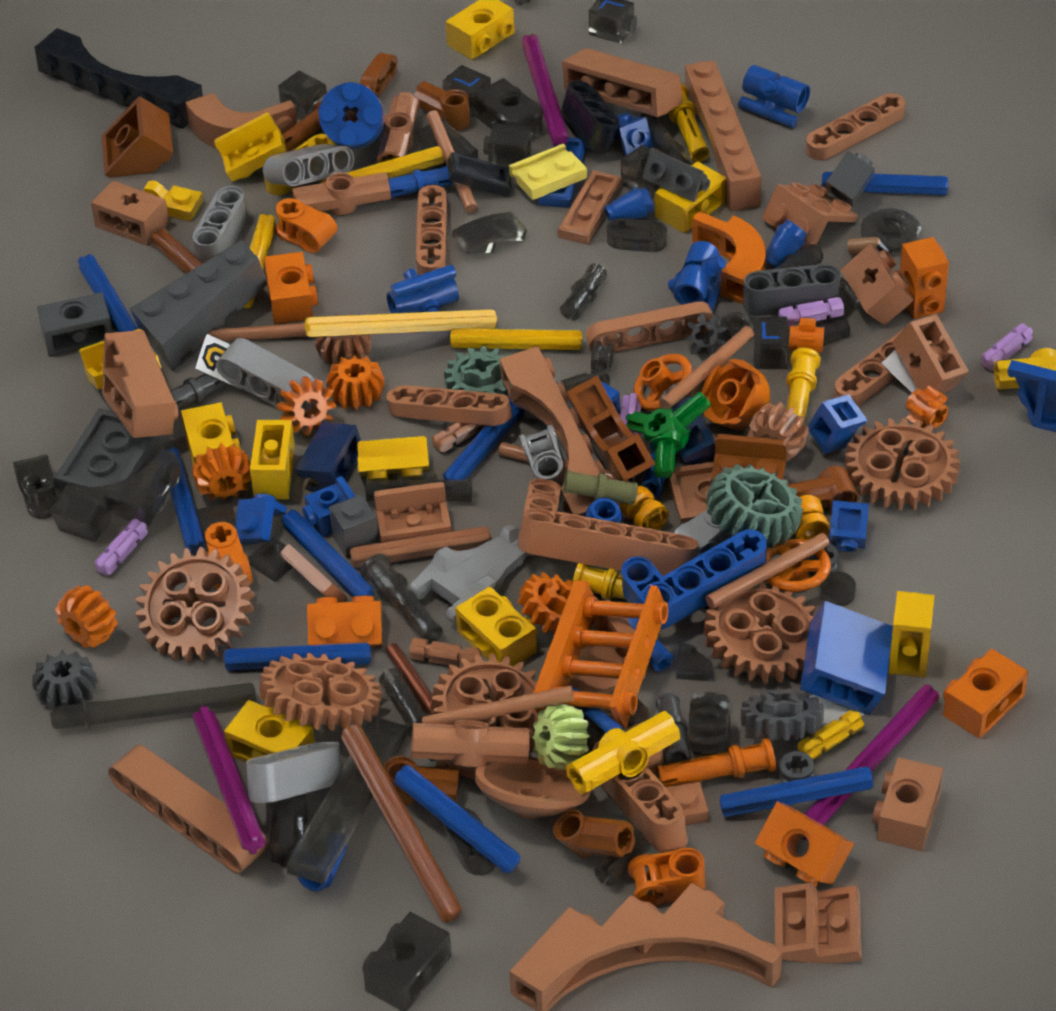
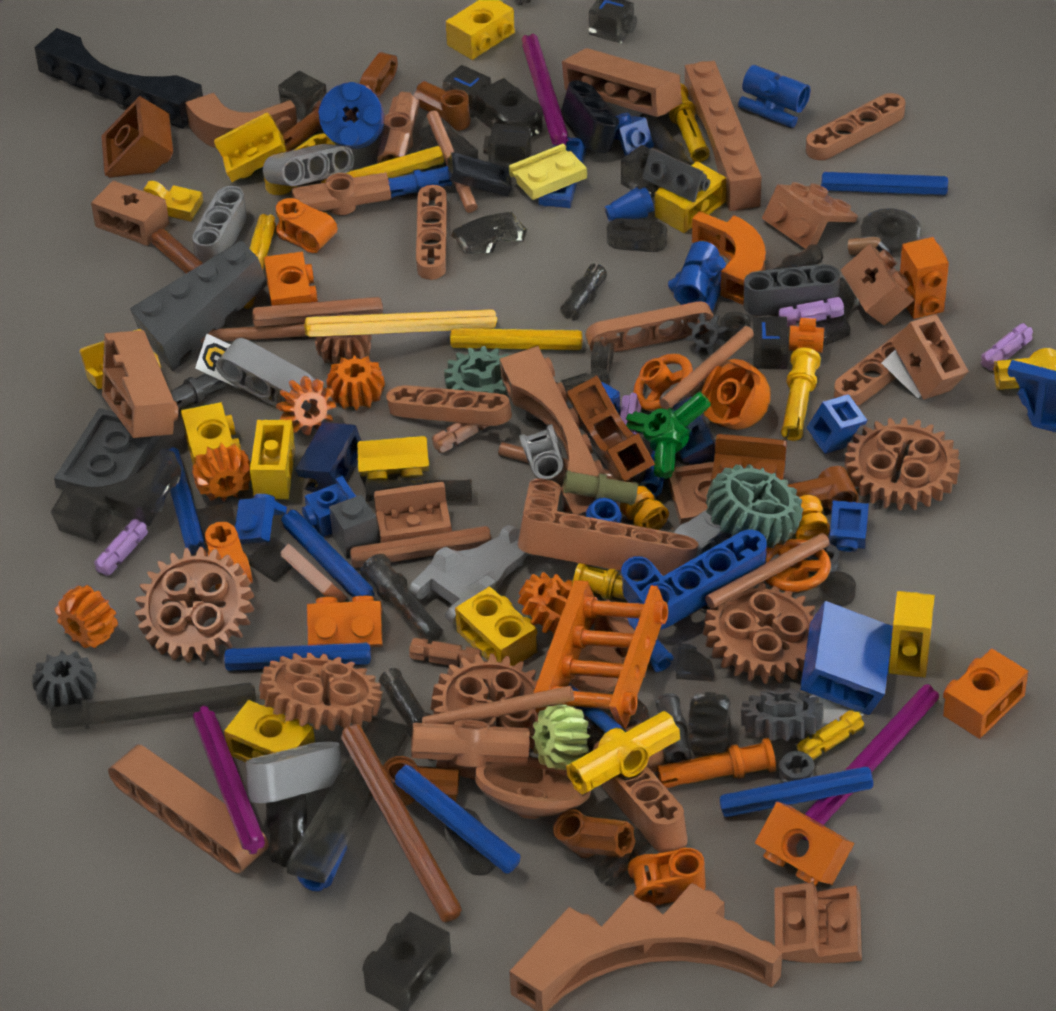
clear smoke piece [13,454,58,519] -> none
dark grey brick [37,292,113,357] -> none
blue axle [78,254,138,332] -> none
copper bar [385,643,433,715] -> none
blue pin [386,264,459,313] -> none
blue axle [442,398,526,489] -> none
nougat tile [558,170,622,245] -> none
nougat plate [666,782,709,825] -> none
nougat gear [747,402,809,461] -> none
blue cone [765,219,808,269] -> none
dark grey brick [826,151,875,207] -> none
nougat brick [872,757,943,851] -> none
orange gear [906,386,949,428] -> none
none -> nougat axle [252,297,383,327]

